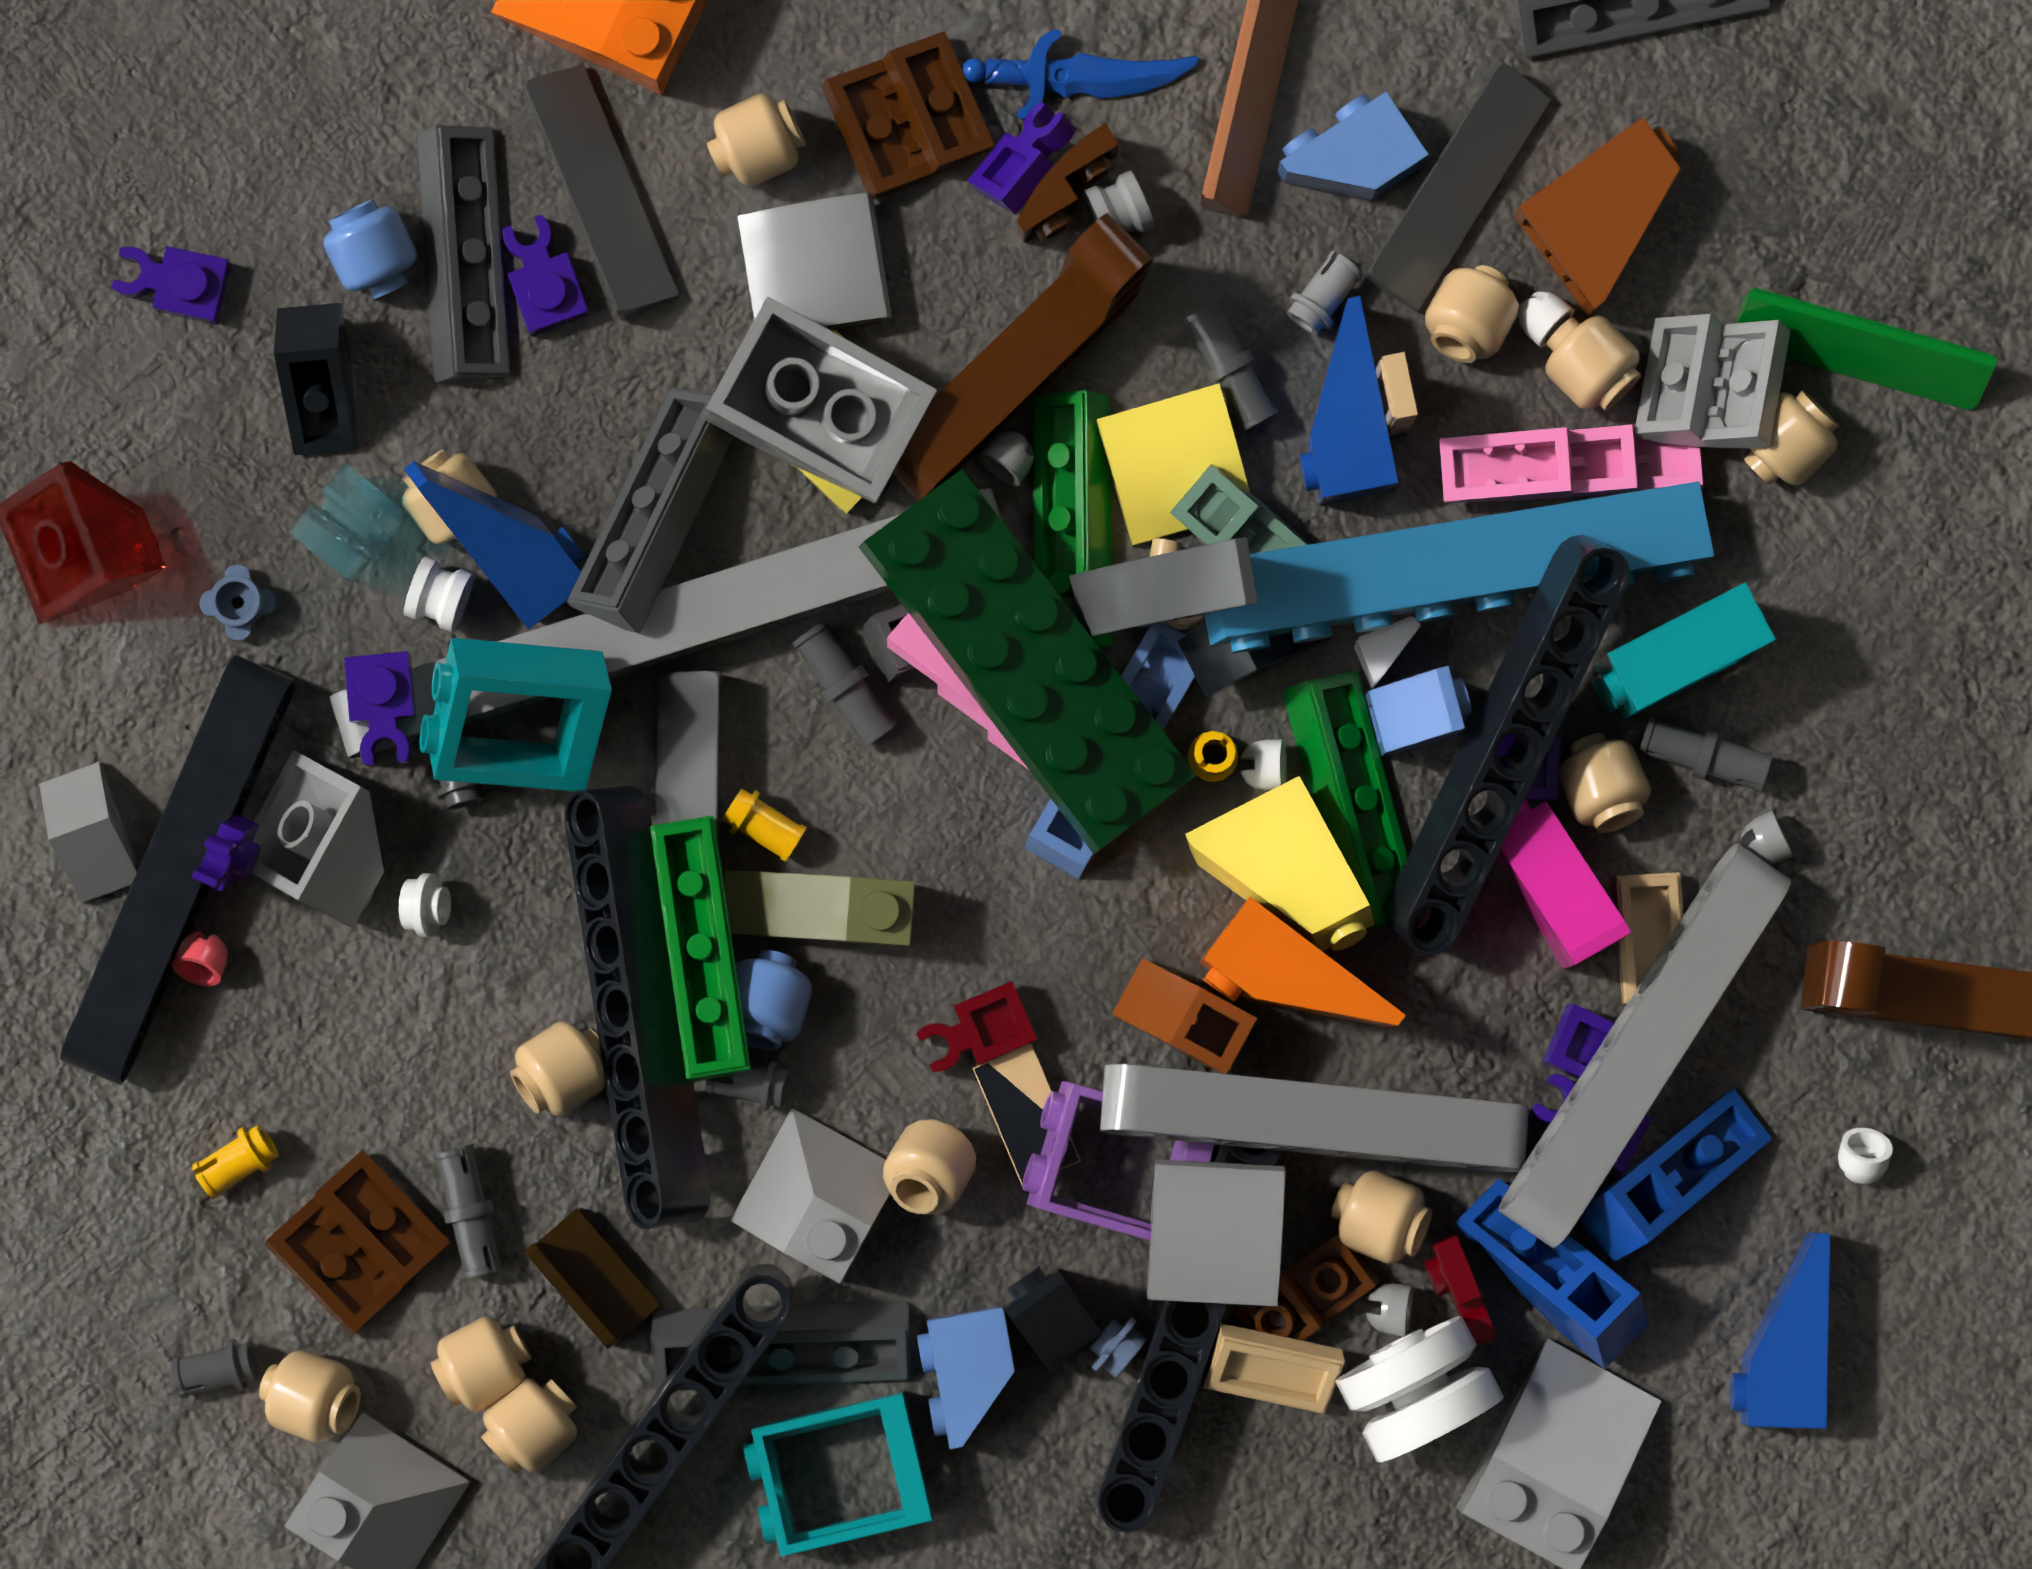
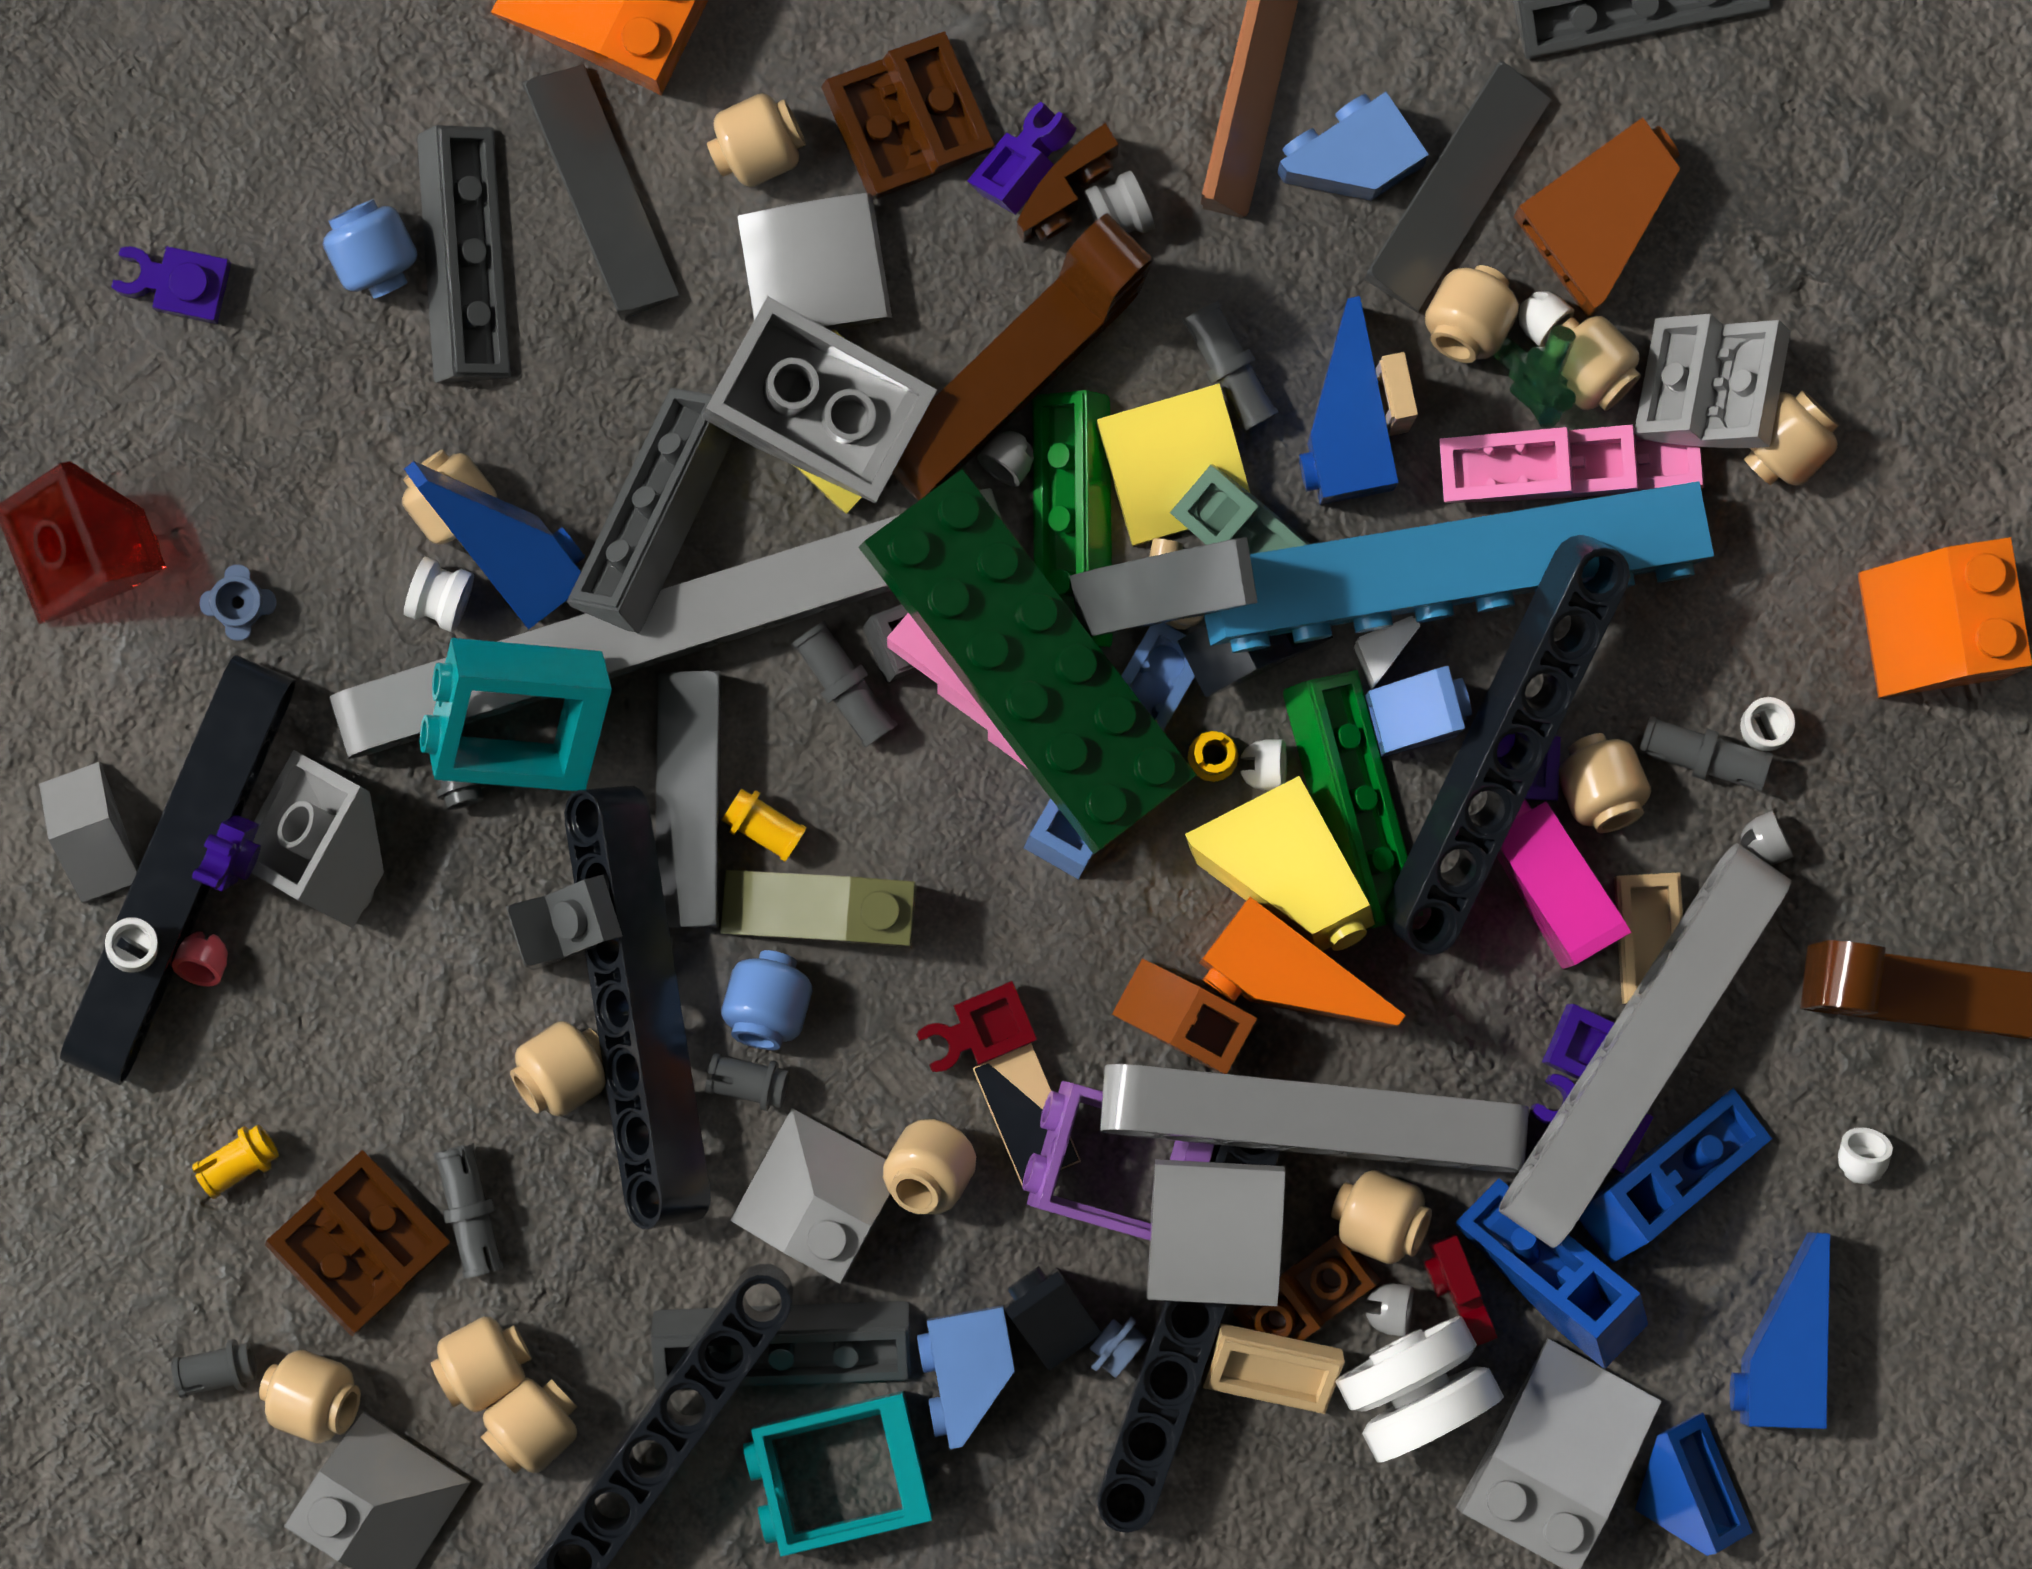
black slope [274,303,358,455] -> none
clear light blue wheel [288,463,409,584] -> none
dark purple plate [344,651,417,767] -> none
white plate [399,873,451,937] -> none
dark purple plate [503,215,590,336] -> none
dark brown panel [524,1208,662,1349] -> none
green slope [650,815,751,1083] -> none
blue piece [962,29,1200,120] -> none
light grey pin [1287,251,1363,335] -> none
teal window [1591,582,1776,721] -> none
green slope [1736,287,1998,410] -> none
none -> white hinge [105,918,158,973]
none -> dark grey slope [506,875,623,970]
none -> clear green piece [1493,325,1576,429]
none -> blue slope [1635,1413,1753,1556]
none -> white hinge [1740,697,1795,751]
none -> orange slope [1858,537,2032,698]

